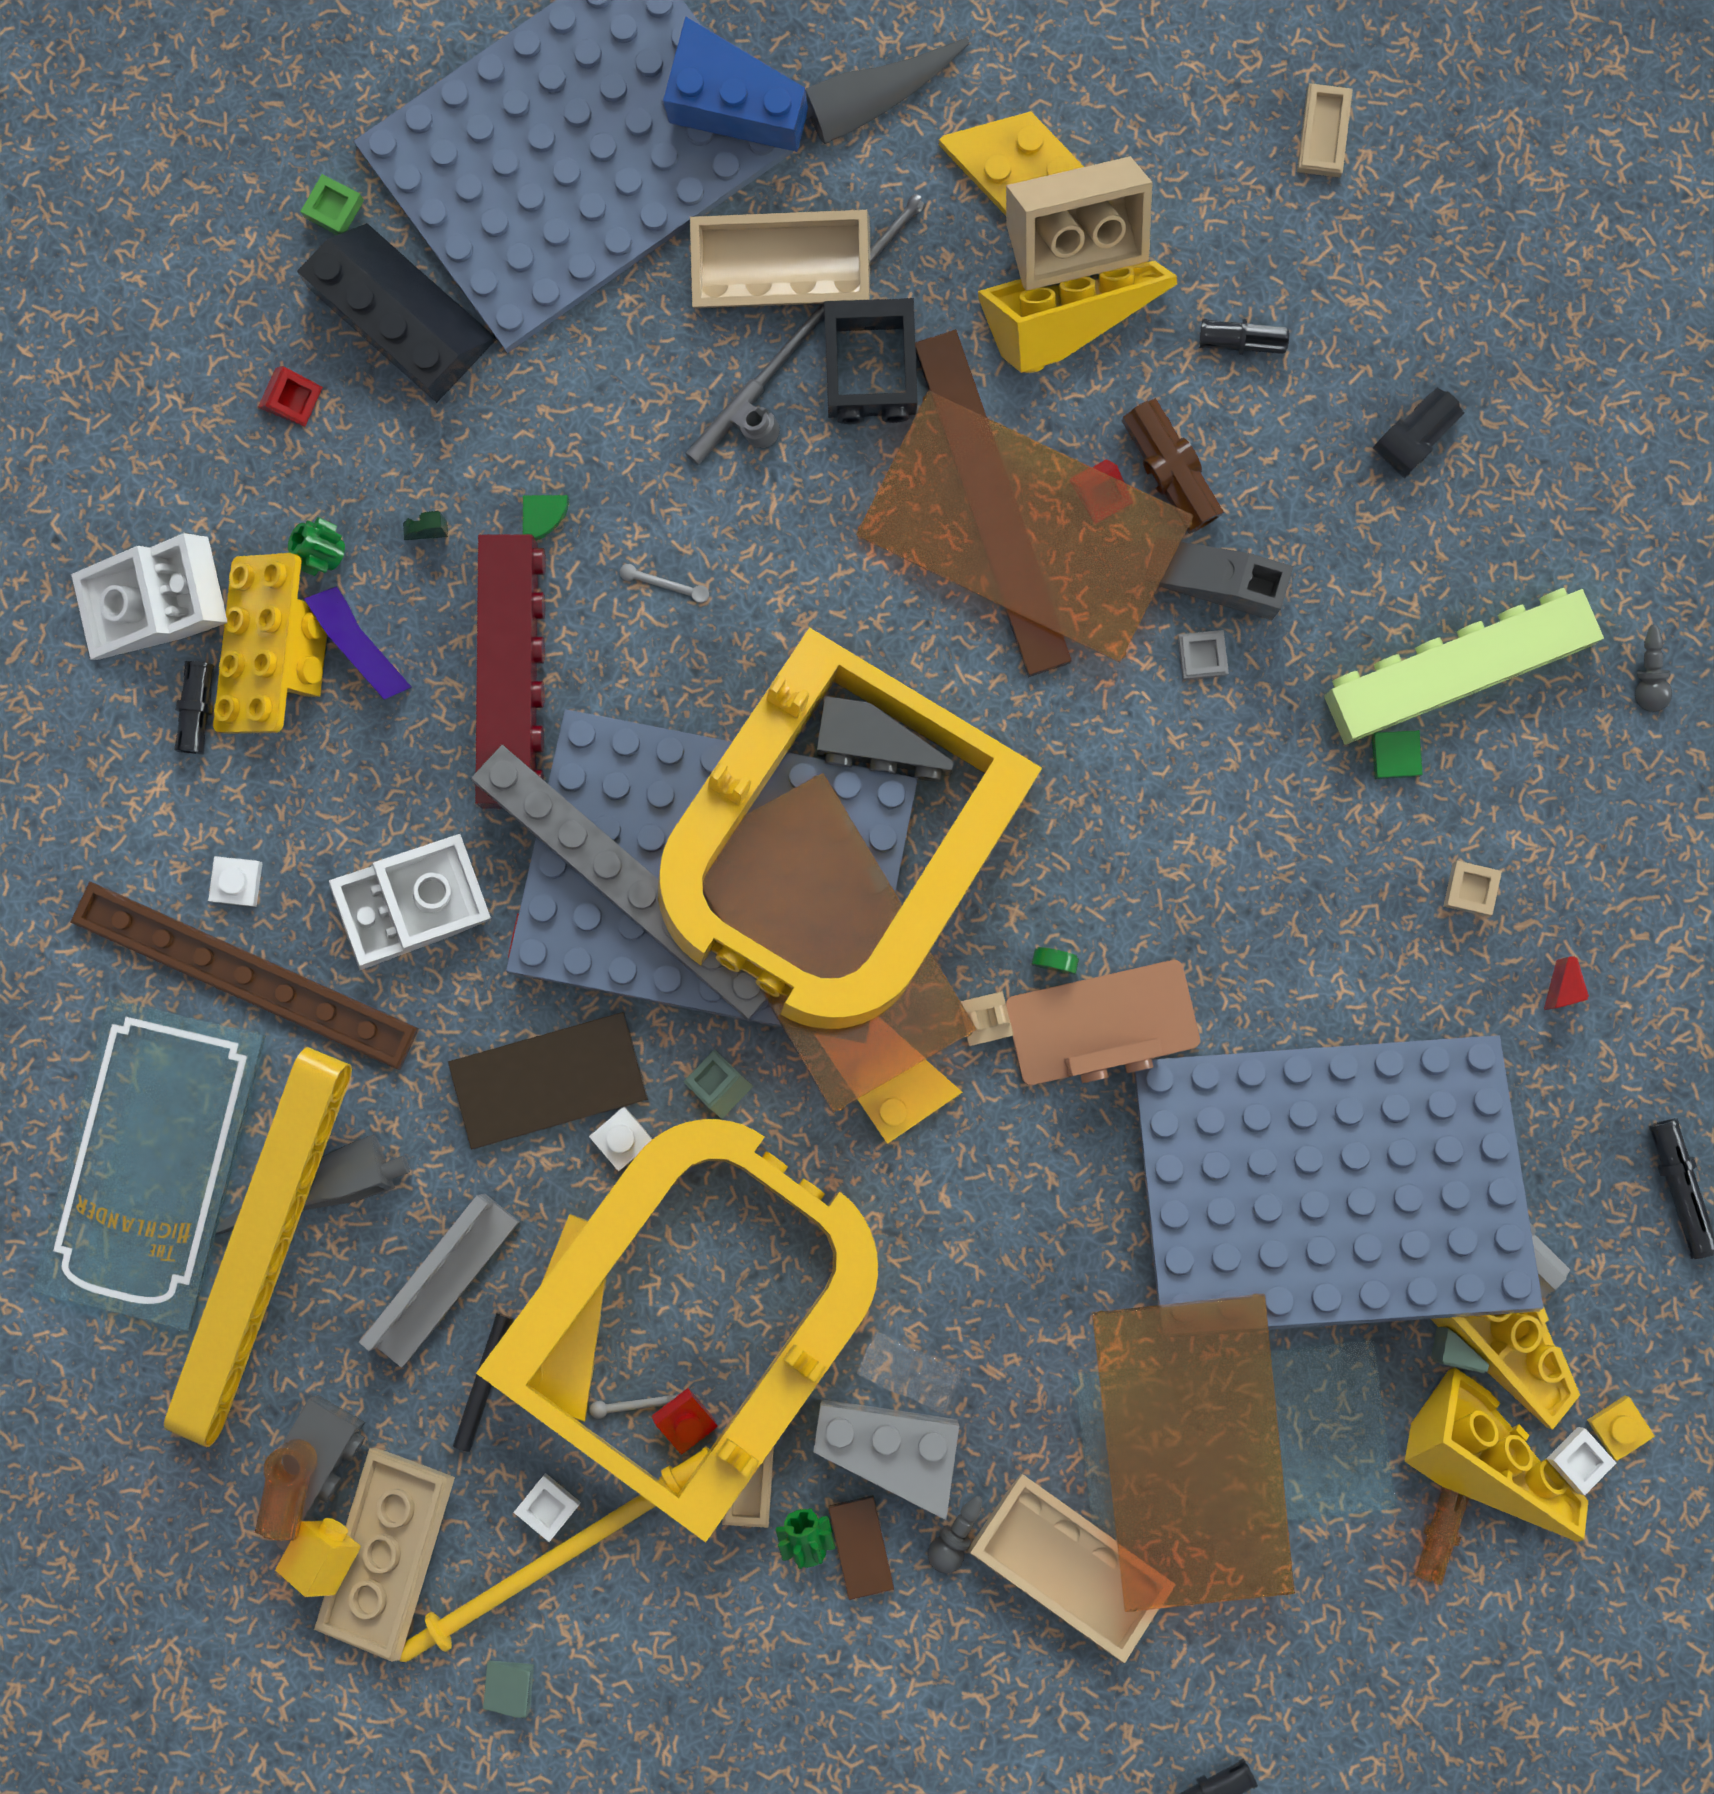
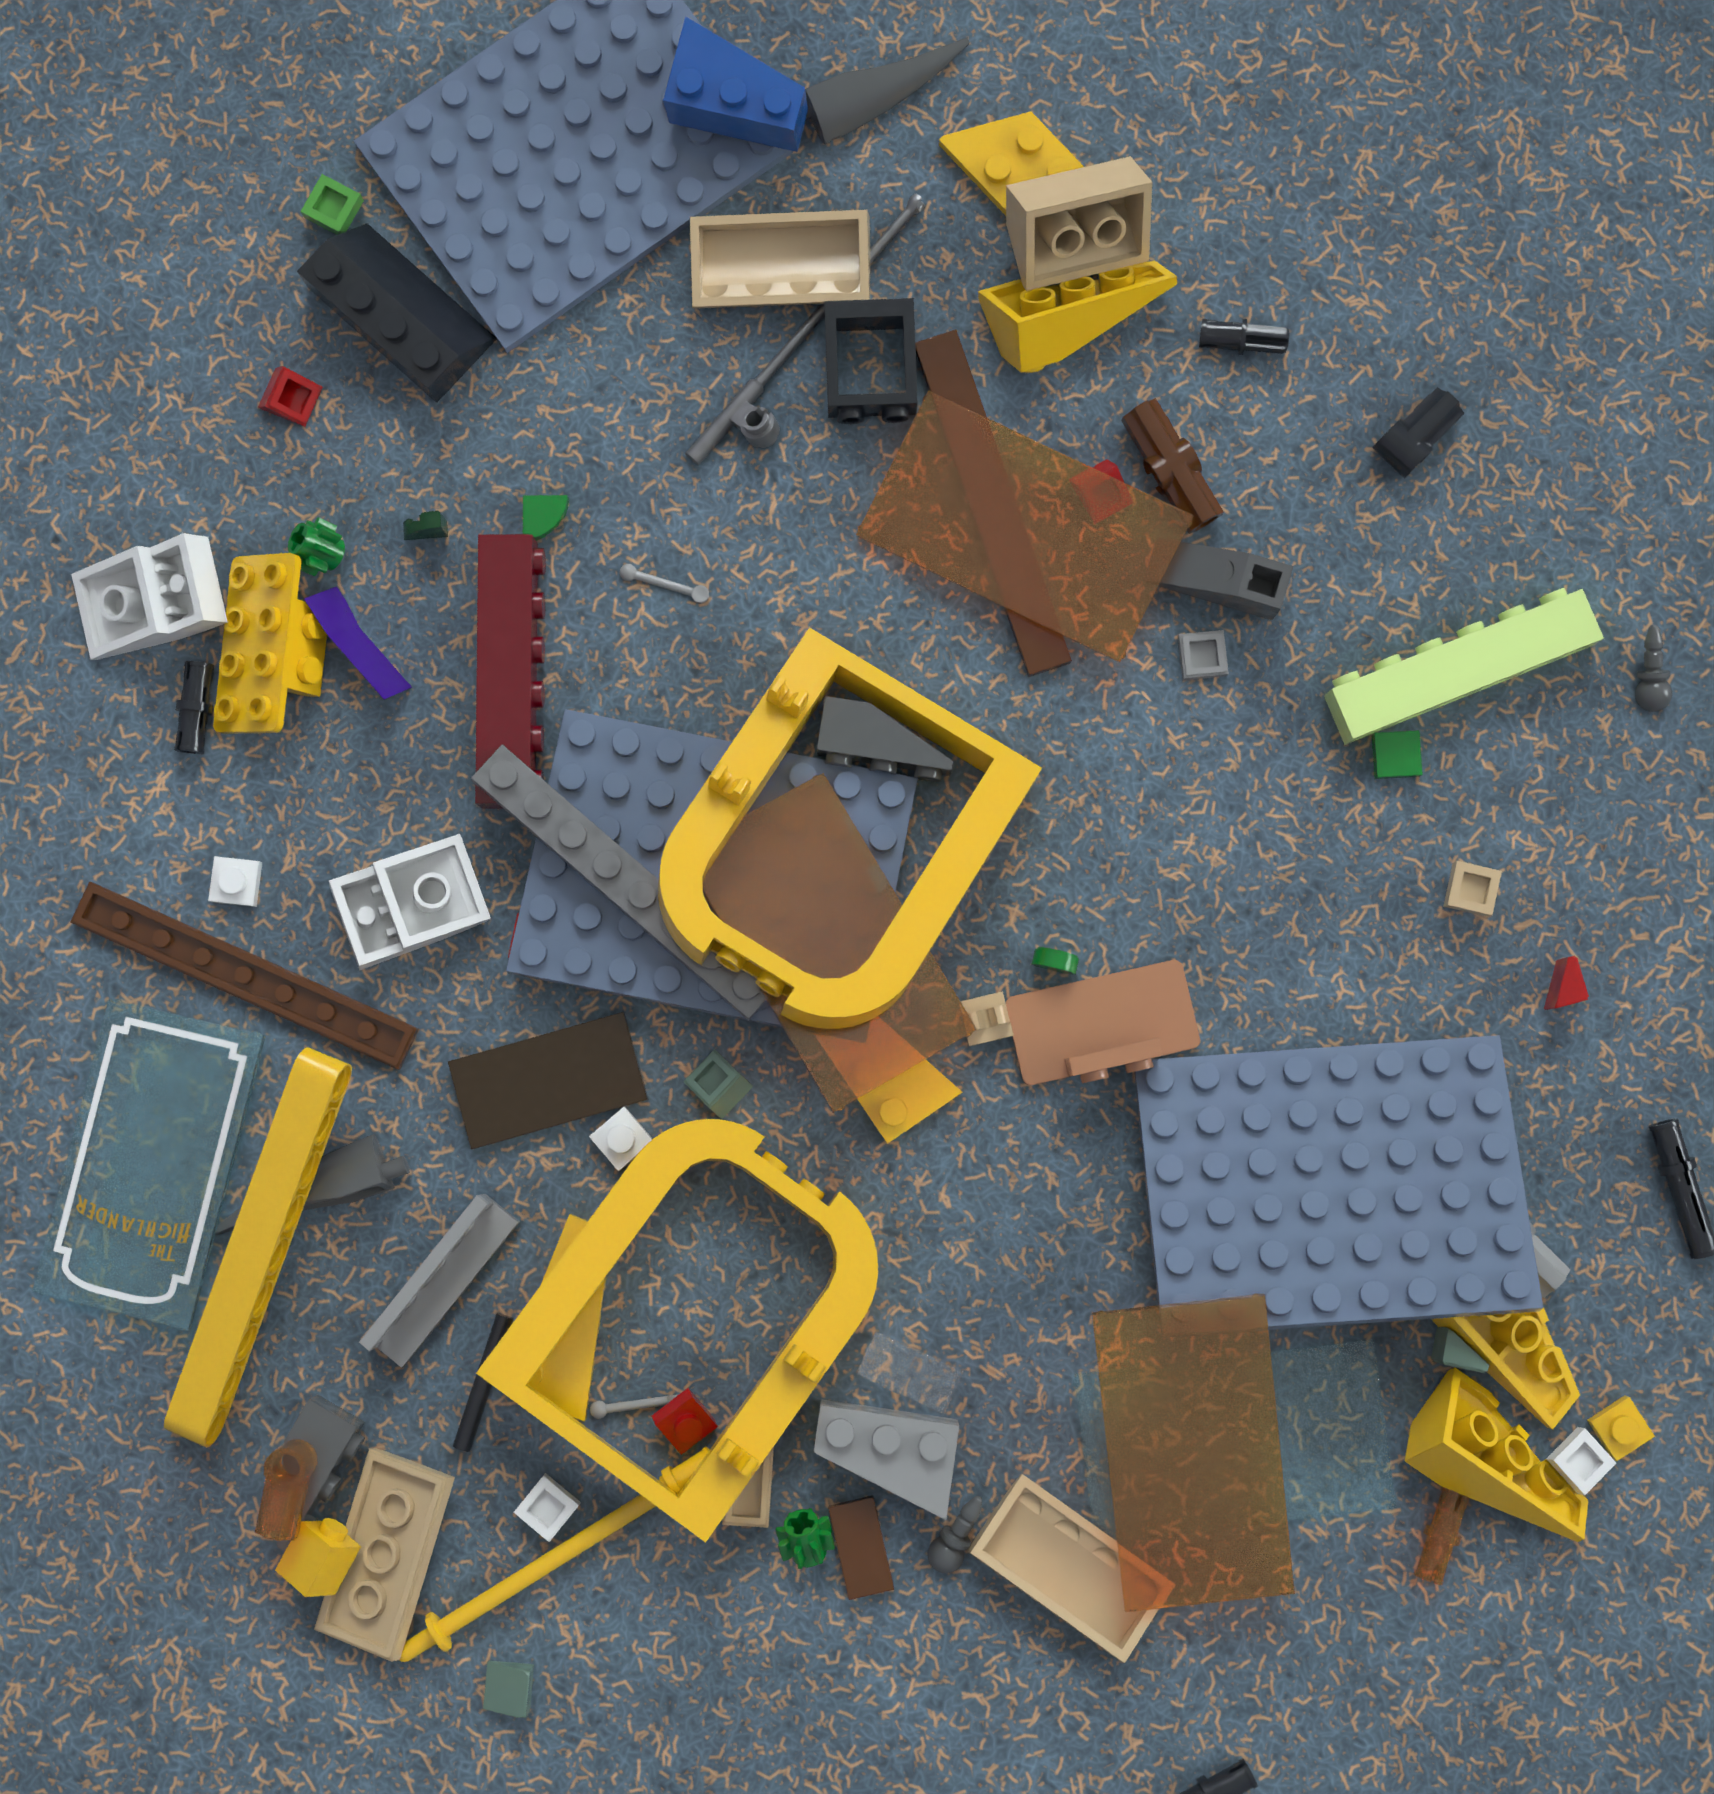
tan tile [1297,83,1353,178] -> none

